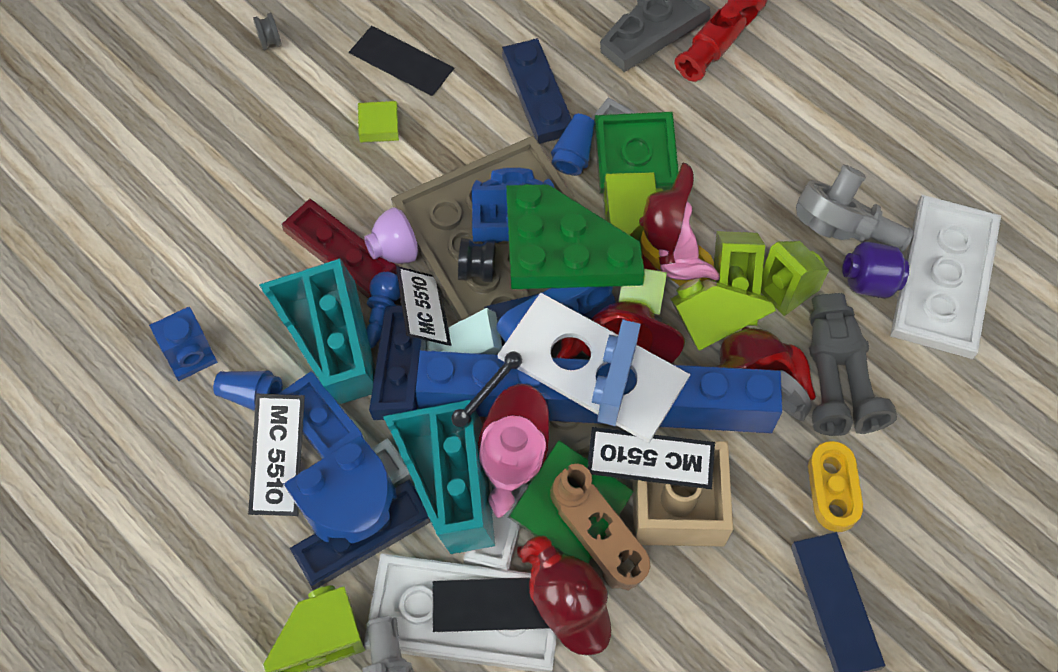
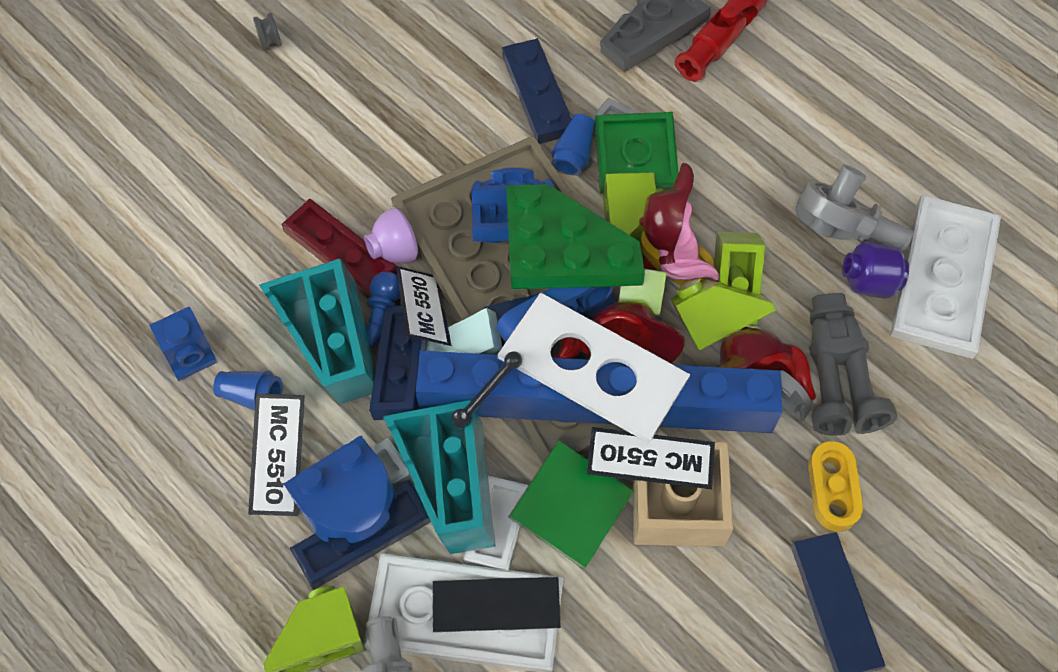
blue plate [279,371,364,459] -> none
black sticker [348,25,455,96] -> none
lime tile [358,101,399,143] -> none
black wheel [458,238,496,283] -> none
bright pink hair [478,384,549,518] -> none
dark red hair [517,536,611,655] -> none
medium nougat beam [550,464,651,591] -> none
medium blue plate [592,320,641,426] -> none
lime slope [761,241,829,316] -> none

